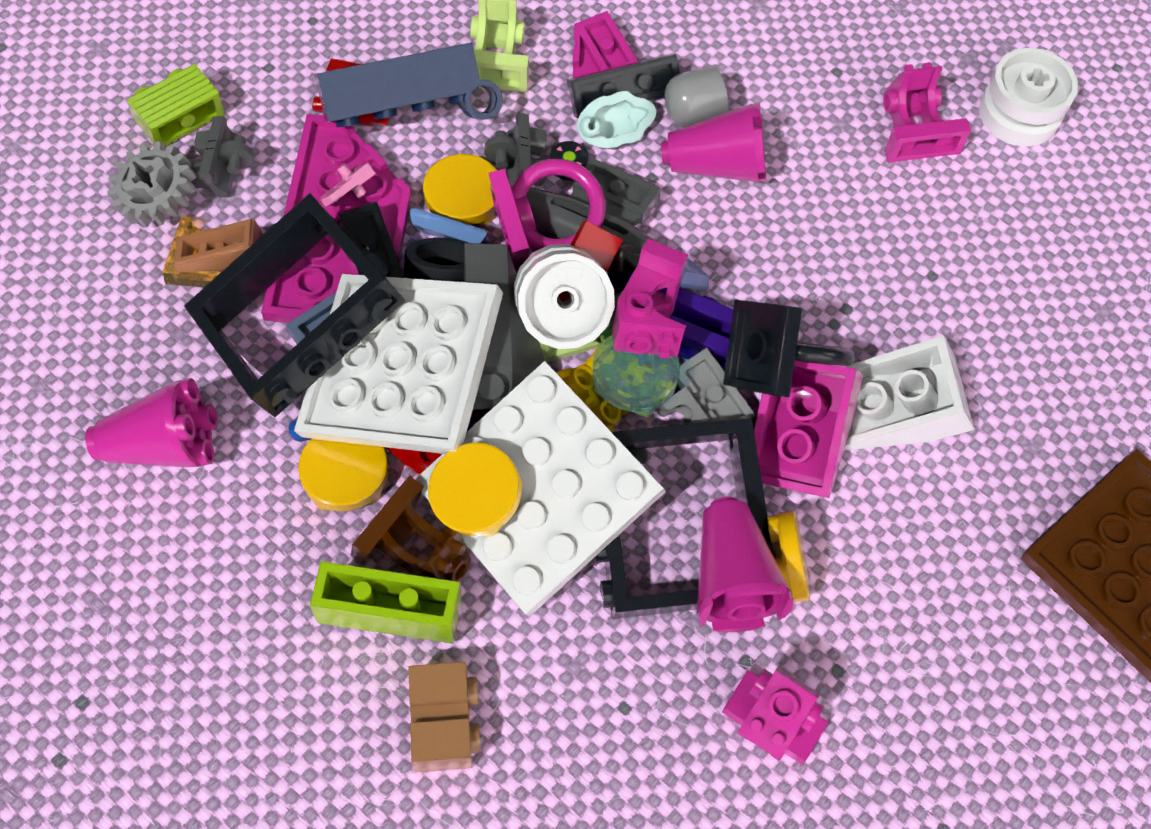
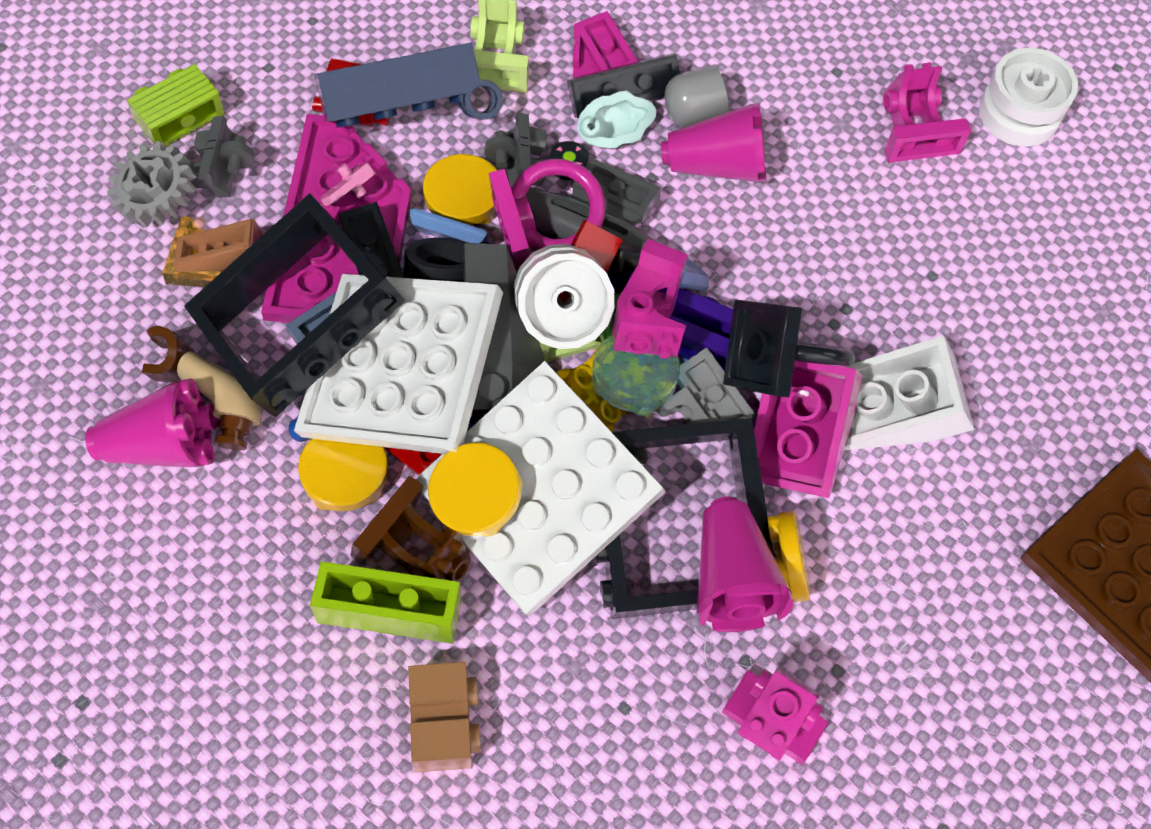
none -> piece [142,326,263,451]

